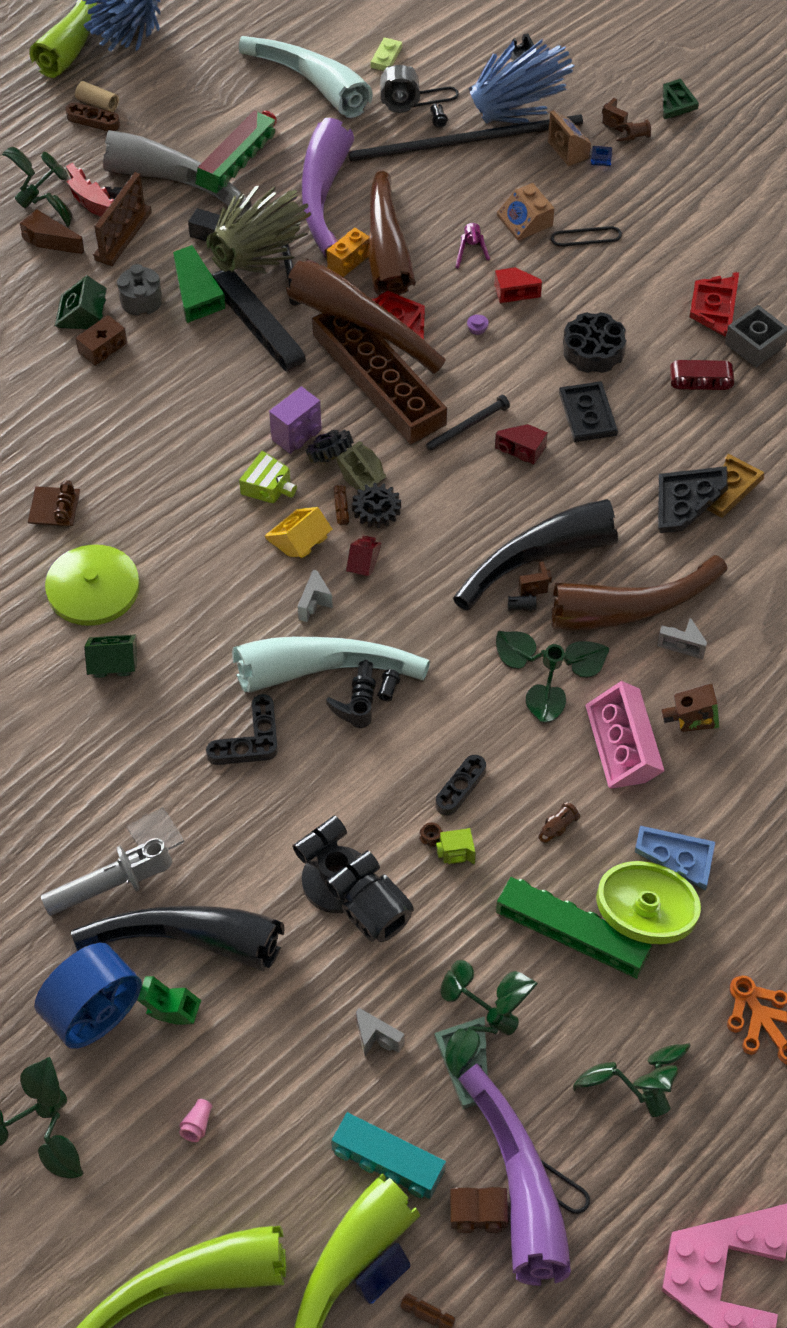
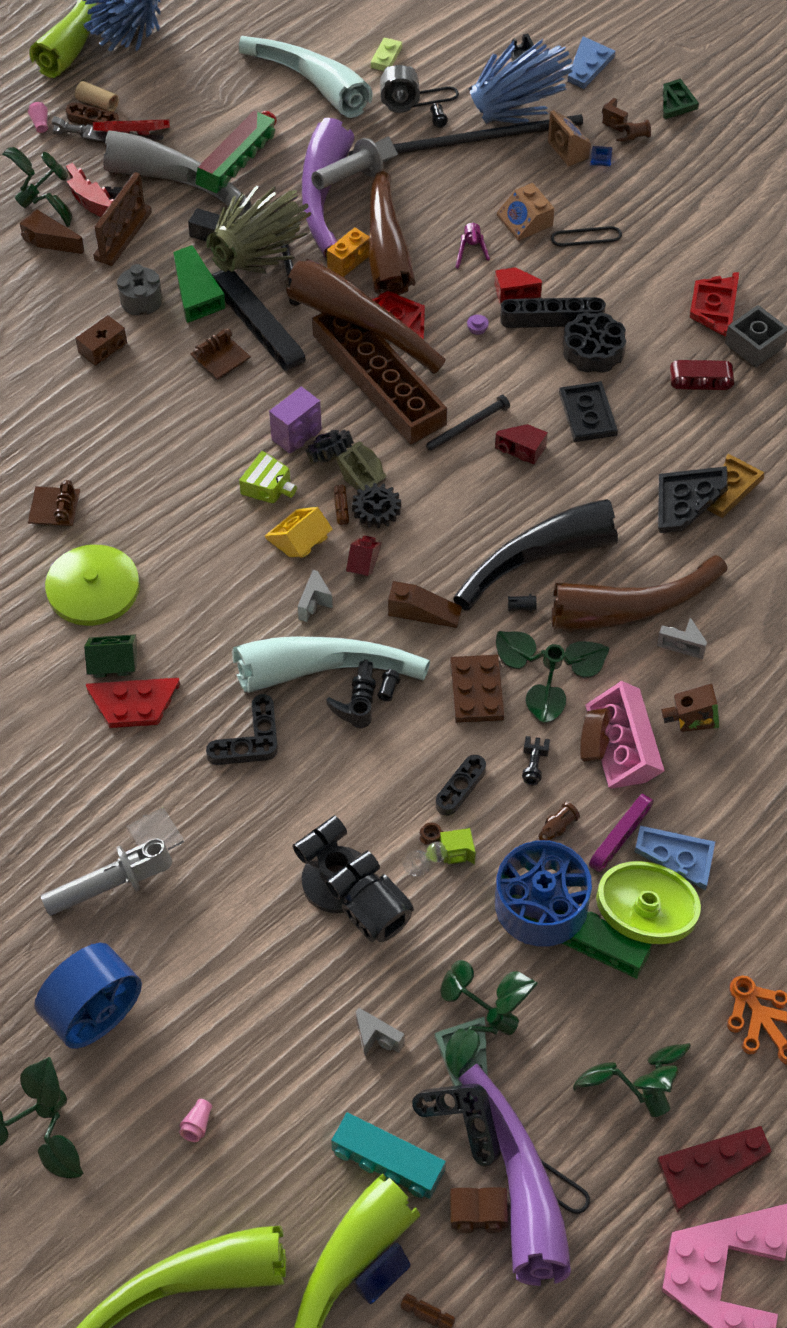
dark green slope [55,275,107,329] -> none
black brick [70,906,285,972] -> none
green brick [137,976,201,1025] -> none
reddish brown bracket [518,562,552,596] -> none
none -> bright pink cone [28,102,48,133]
none -> flat silver sword [52,116,164,142]
none -> red wing [86,678,180,728]
none -> red wing [93,119,170,135]
none -> reddish brown hinge [190,329,251,379]
none -> light grey piece [311,136,398,190]
none -> reddish brown slope [388,581,462,628]
none -> clear plate [403,842,447,877]
none -> black beam [412,1084,500,1166]
none -> reddish brown plate [450,655,504,723]
none -> blue wheel [495,840,592,946]
none -> black beam [500,297,606,328]
none -> black hinge [522,736,550,786]
none -> medium blue wing [567,36,615,89]
none -> reddish brown slope [580,708,612,762]
none -> magenta beam [589,793,654,873]
none -> dark red wing [657,1126,772,1212]

